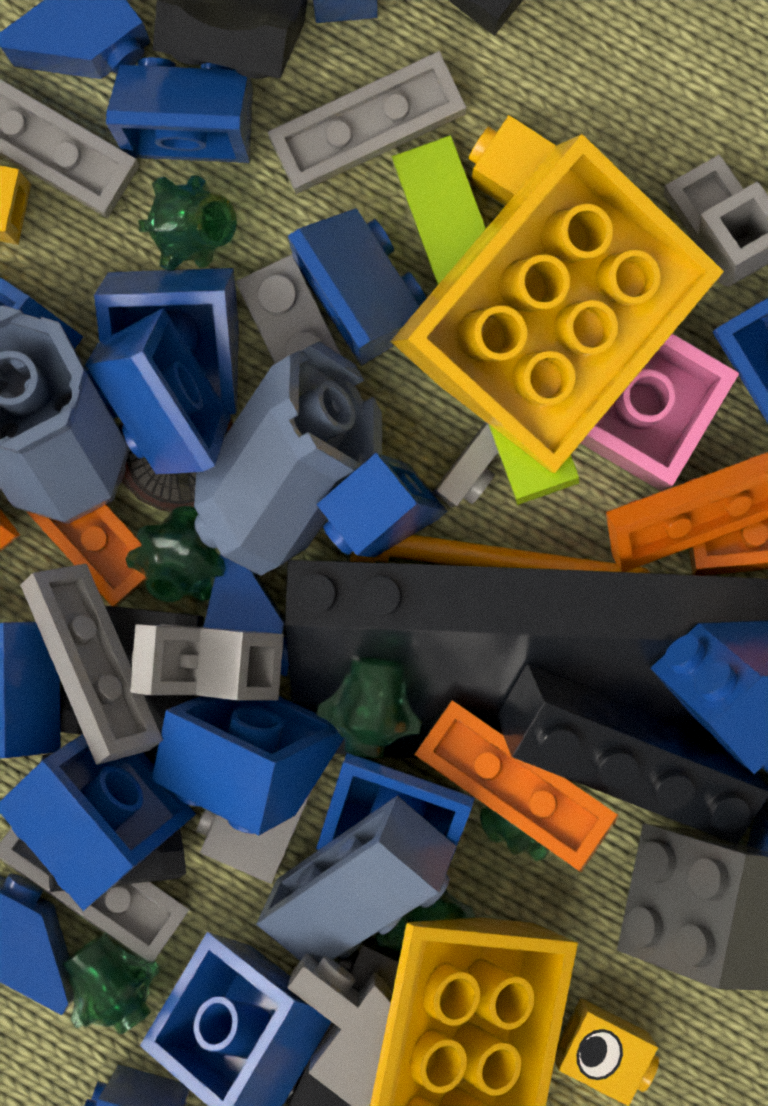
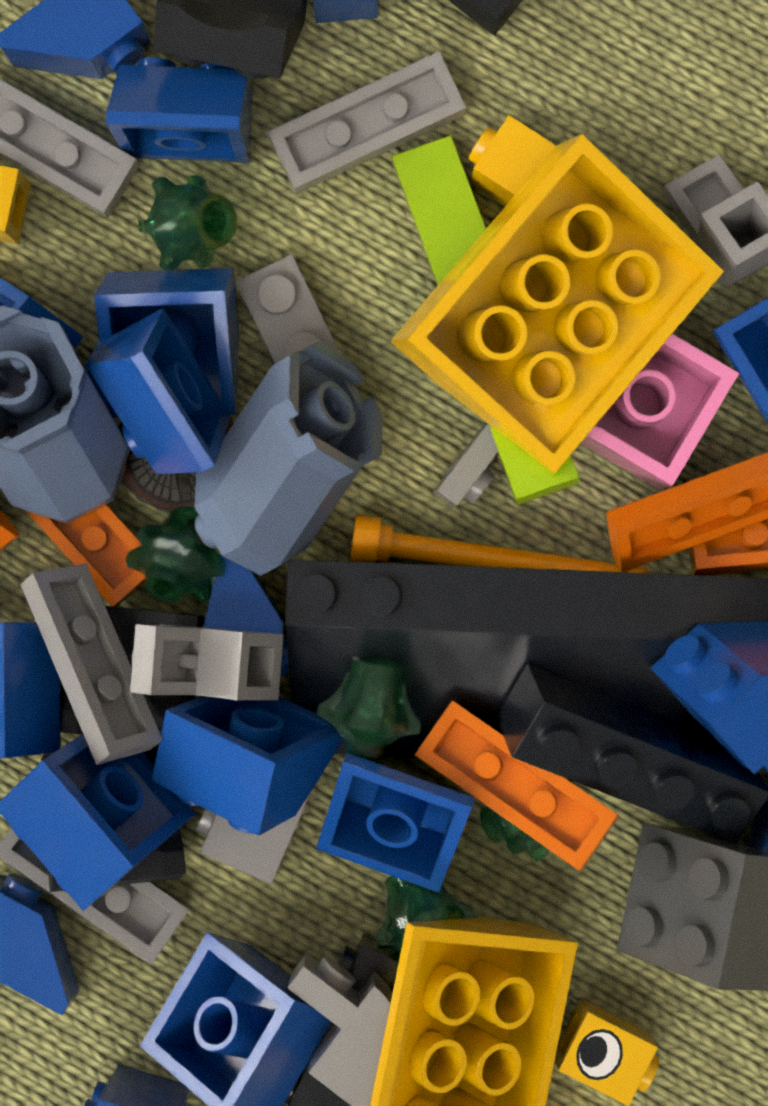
clear green rock [62,933,161,1035] -> none
sand blue brick [256,795,456,963] -> none
blue slope [288,208,427,366] -> none
blue slope [316,453,448,558] -> none

